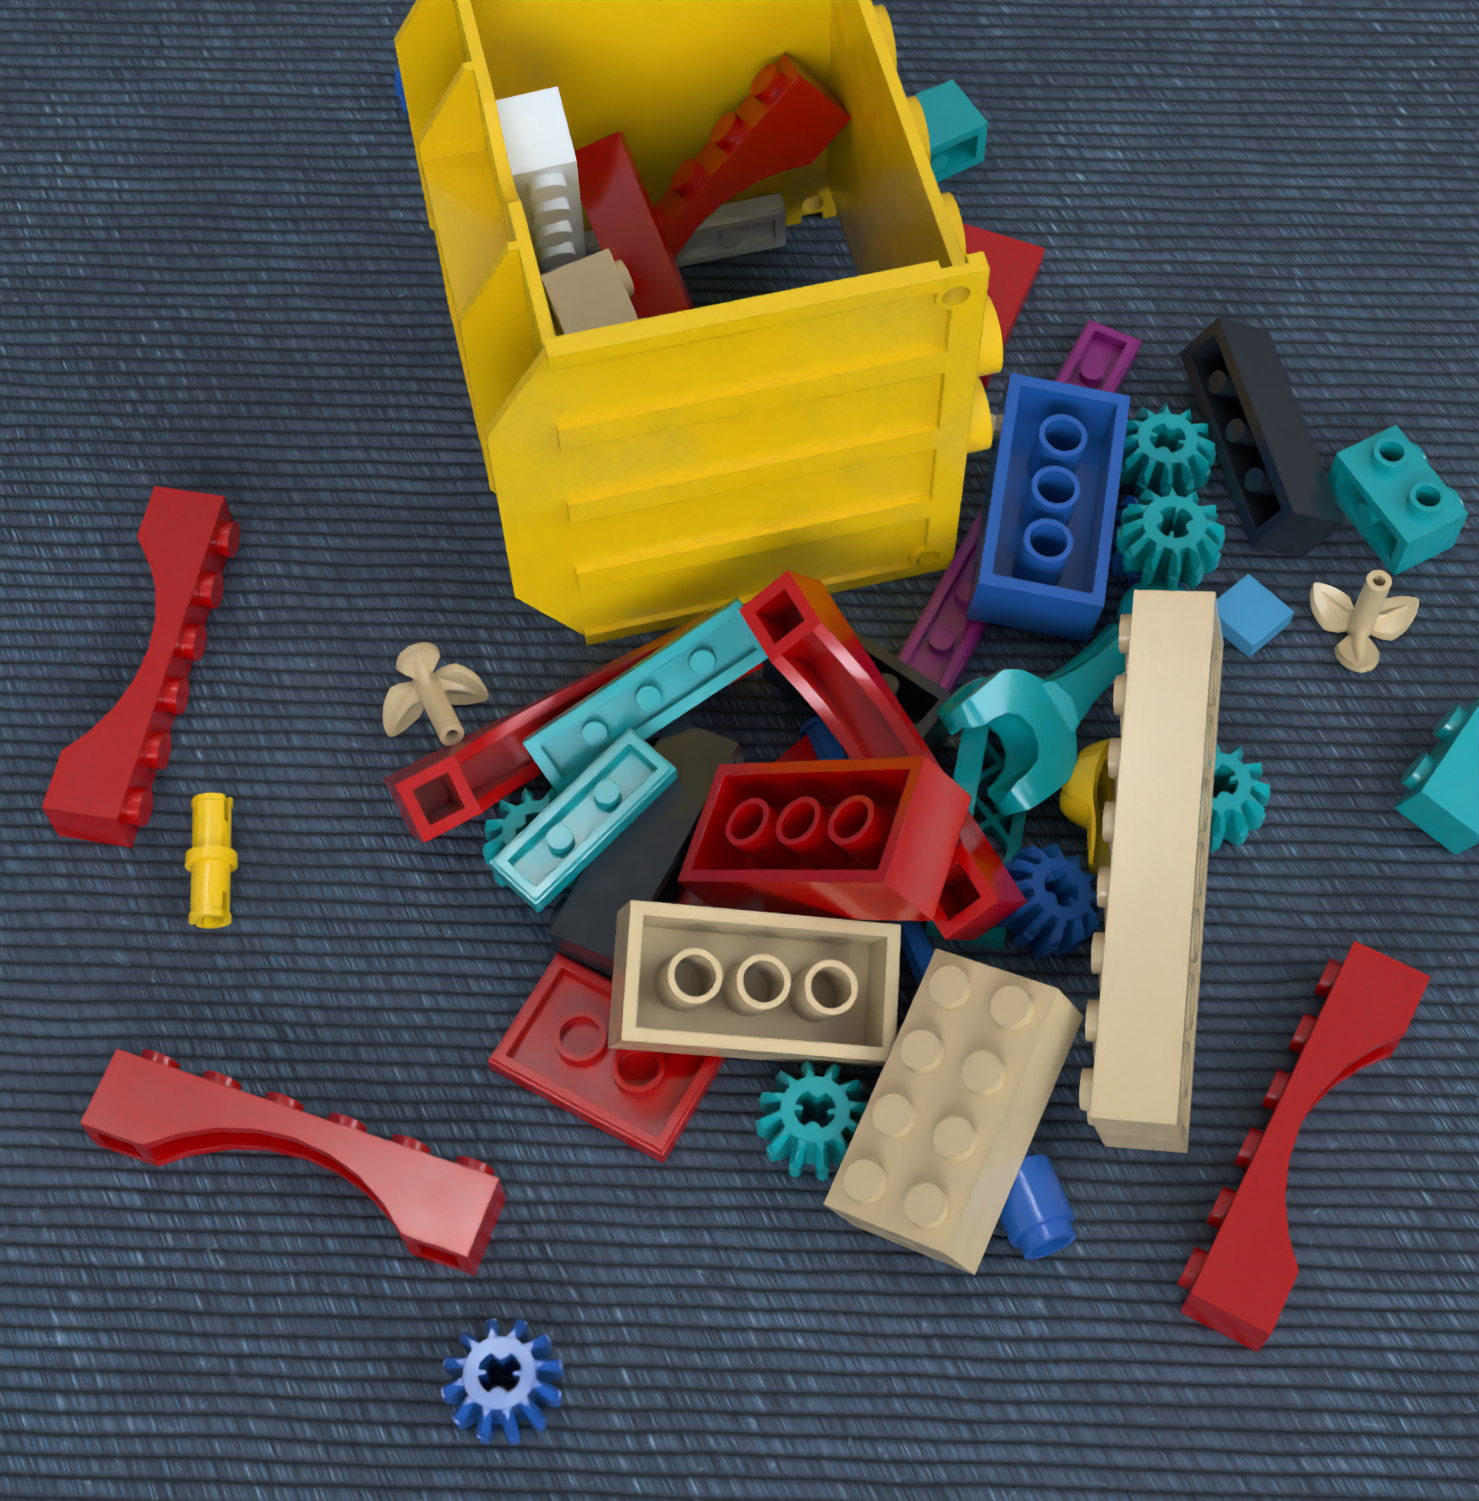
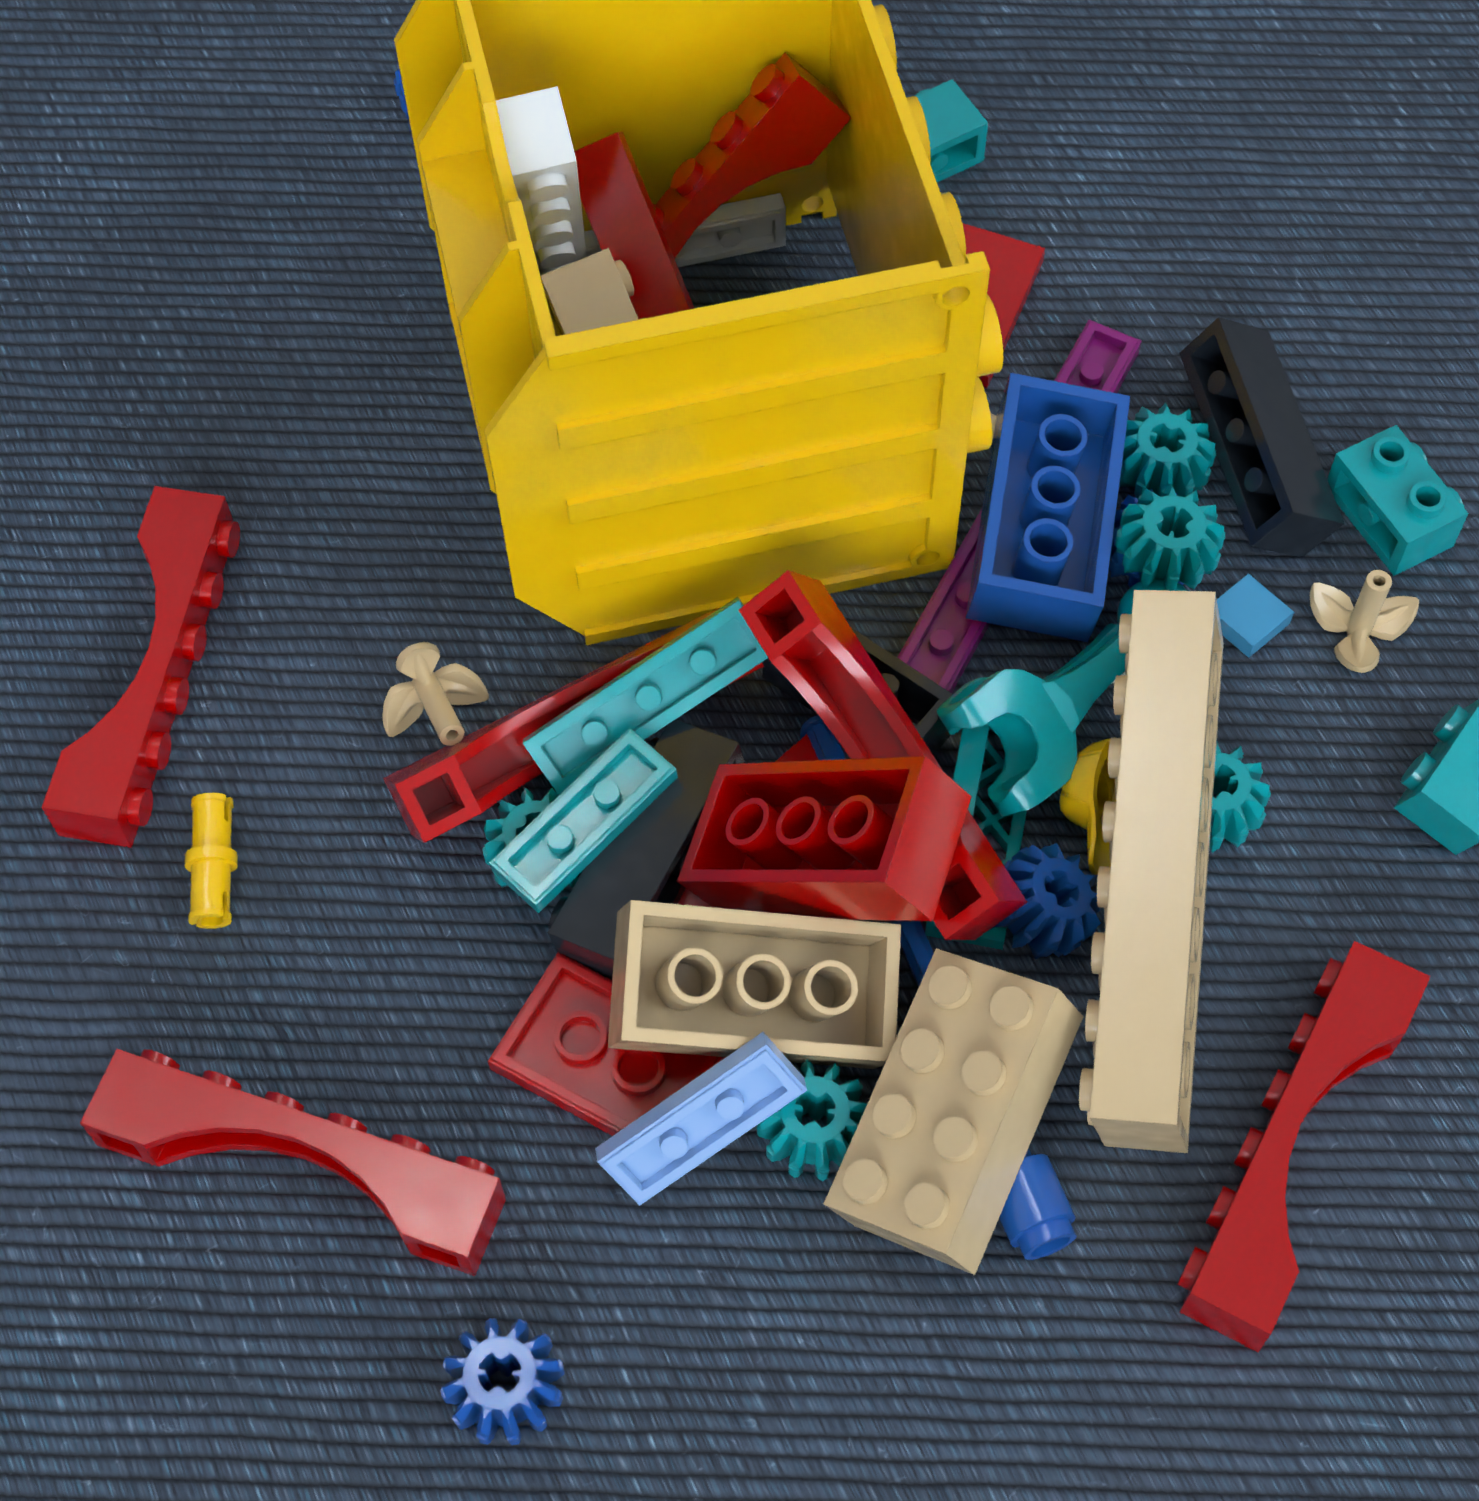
none -> light blue tile [596,1032,807,1206]

